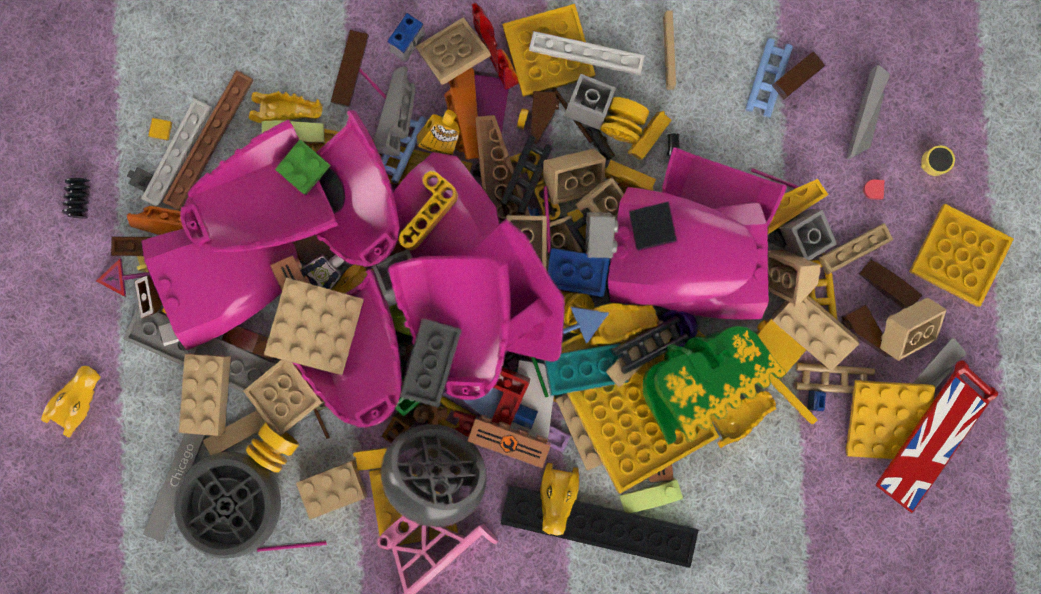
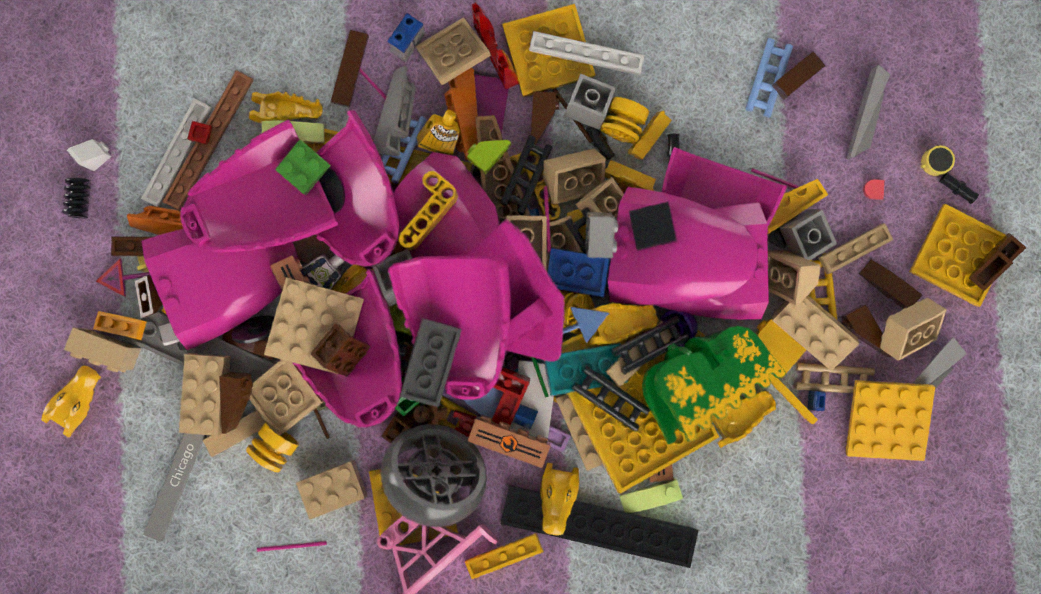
dark grey tile [127,167,153,192] -> none
yellow tile [148,118,172,141] -> none
dark grey wheel [174,452,281,559] -> none
yellow panel [353,447,388,471] -> none
yellow tile [517,108,529,130] -> none
tan tile [663,10,676,90] -> none
flag [876,360,998,513] -> none
none -> tan brick [64,328,141,373]
none -> white slope [67,139,111,171]
none -> light orange plate [93,311,147,340]
none -> red plate [187,121,213,145]
none -> reddish brown slope [219,372,253,434]
none -> black piece [232,315,275,343]
none -> reddish brown bracket [311,323,371,376]
none -> yellow tile [464,533,544,579]
none -> lime slope [467,140,511,175]
none -> black bar [571,365,650,432]
none -> black pin [939,172,979,204]
none -> reddish brown slope [969,233,1027,291]

